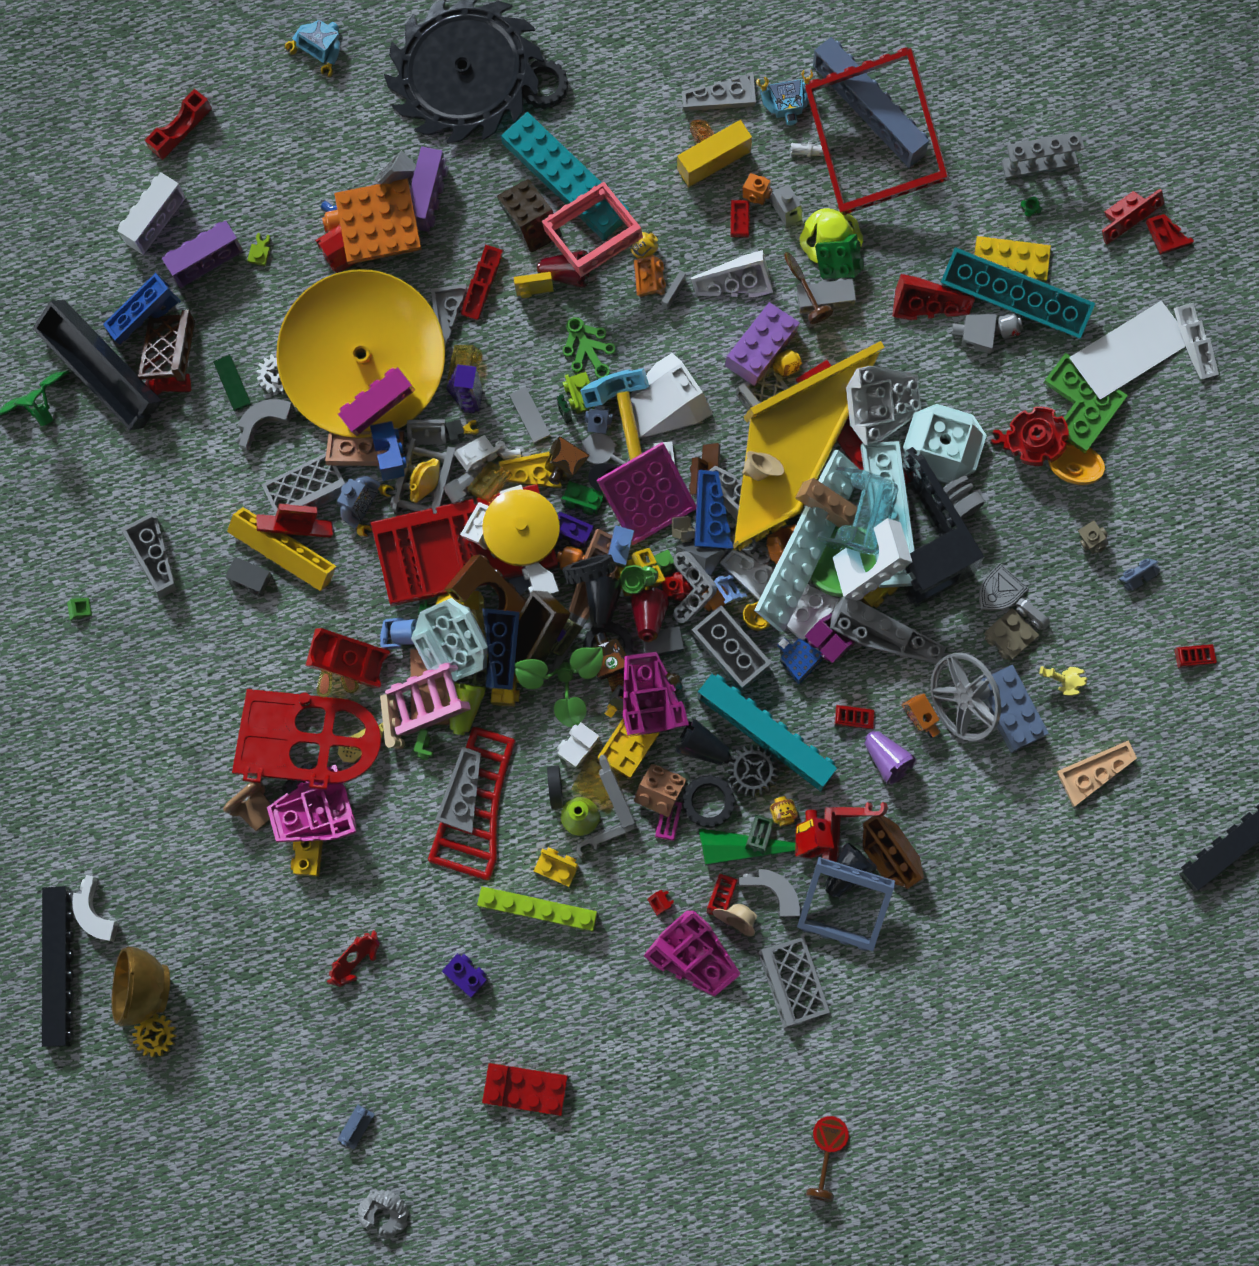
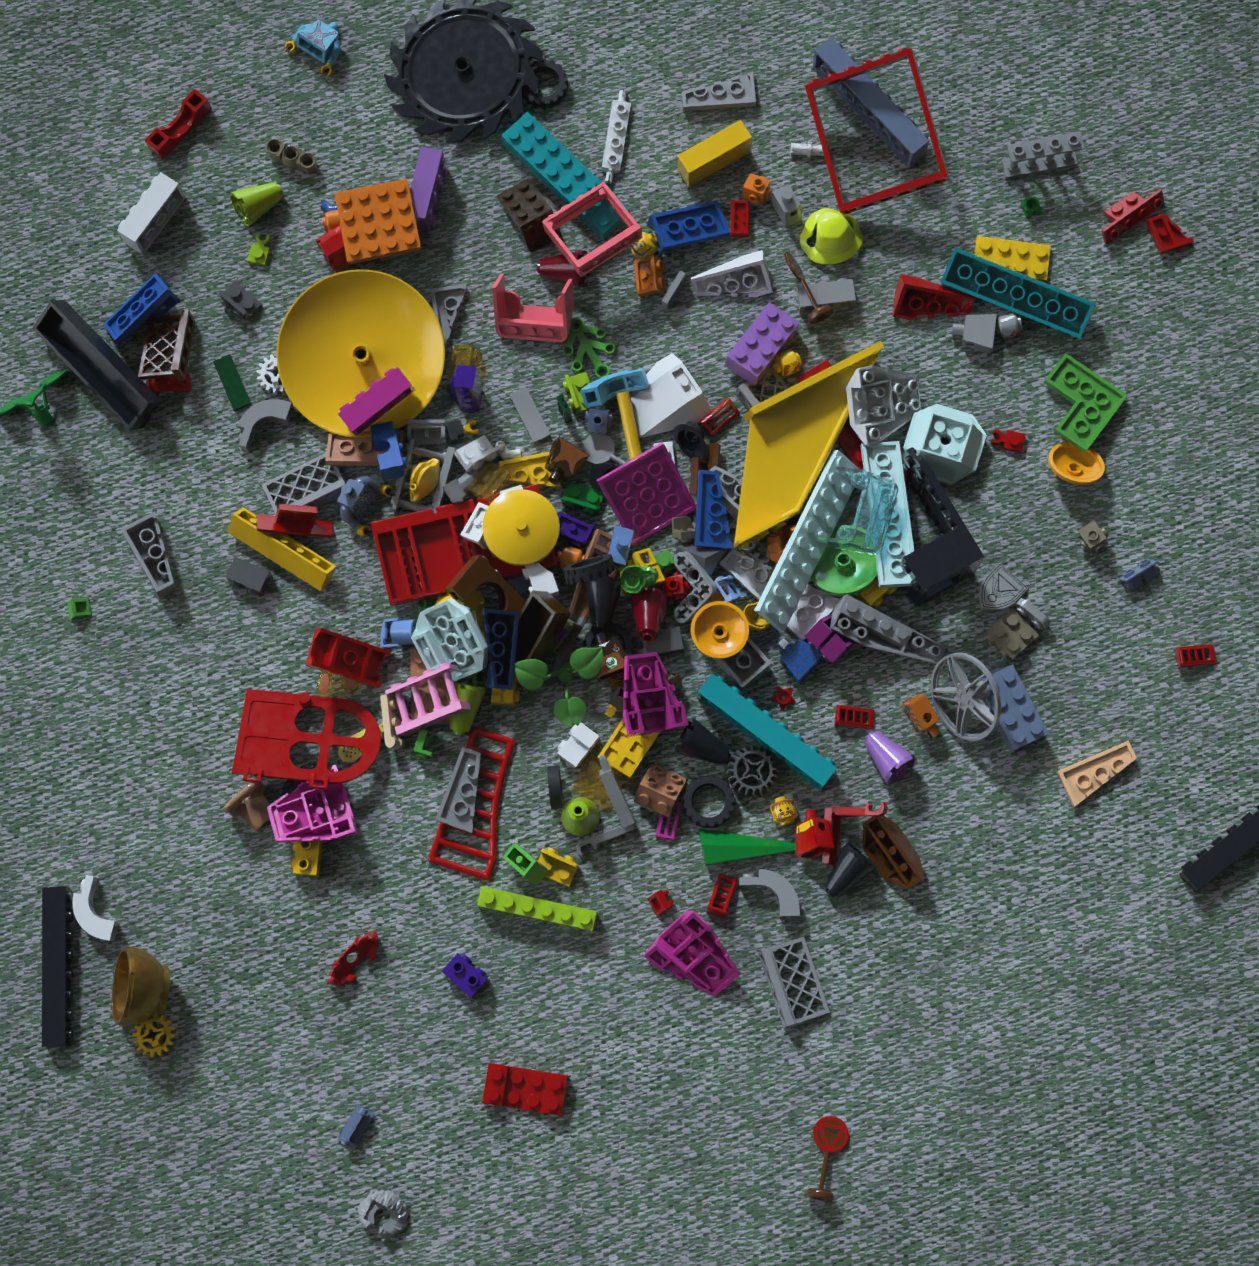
medium lavender brick [162,221,243,288] -> none
light grey wedge [374,150,416,184] -> none
red slope [461,244,504,320] -> none
yellow plate [514,272,554,298] -> none
clear orange plate [690,120,714,143] -> none
tan piece [713,904,757,936] -> none
tan piece [742,451,784,481] -> none
dark green tile [745,815,774,855] -> none
torso [756,70,813,125] -> none
medium nougat arch [795,478,859,528] -> none
sand blue window [797,857,895,951] -> none
green bracket [815,234,864,279] -> none
white arch [833,518,912,601] -> none
light grey wheel [934,476,986,520] -> none
red piece [1007,407,1070,466] -> none
light yellow piece [1039,666,1088,696] -> none
white sticker [1069,301,1185,399] -> none
white slope [1174,303,1219,379] -> none
none -> dark grey bracket [218,281,263,321]
none -> lime cone [230,182,284,226]
none -> dark tan piece [266,139,318,175]
none -> coral windscreen [492,274,574,343]
none -> bright green brick [502,842,549,886]
none -> white plate [601,90,631,184]
none -> blue plate [646,200,730,257]
none -> black piece [673,421,709,460]
none -> light orange dish [691,601,749,659]
none -> red tile [699,398,740,436]
none -> red plate [771,686,796,710]

